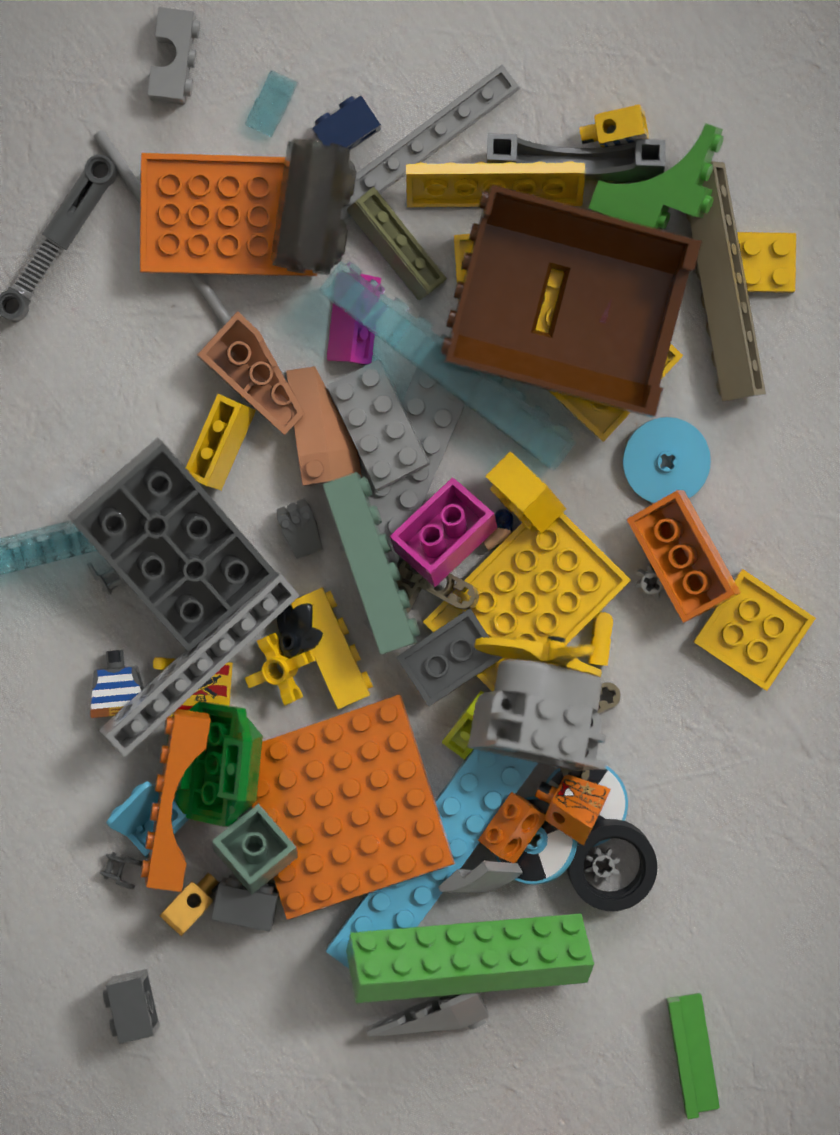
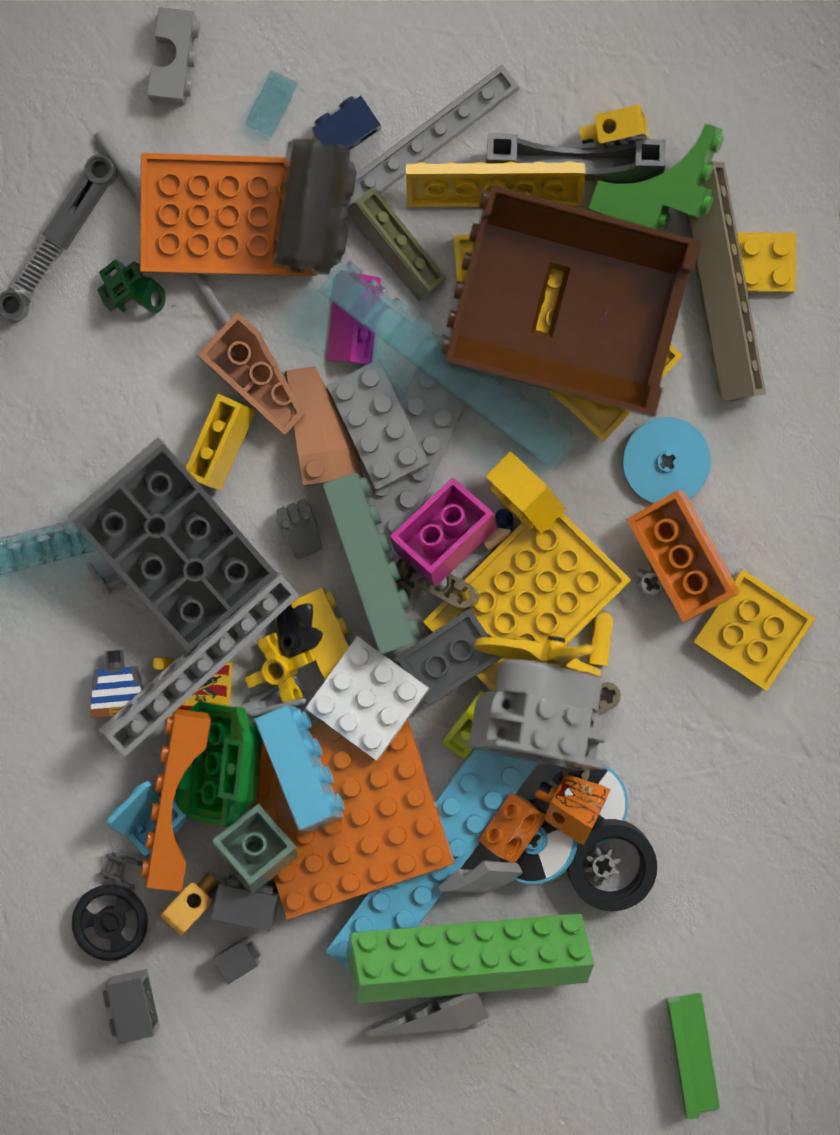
none -> black wheel [72,884,148,961]
none -> dark green piece [97,259,166,313]
none -> dark grey brick [213,937,261,984]
none -> light grey plant [242,675,306,727]
none -> medium azure brick [255,705,345,832]
none -> white plate [306,636,430,761]

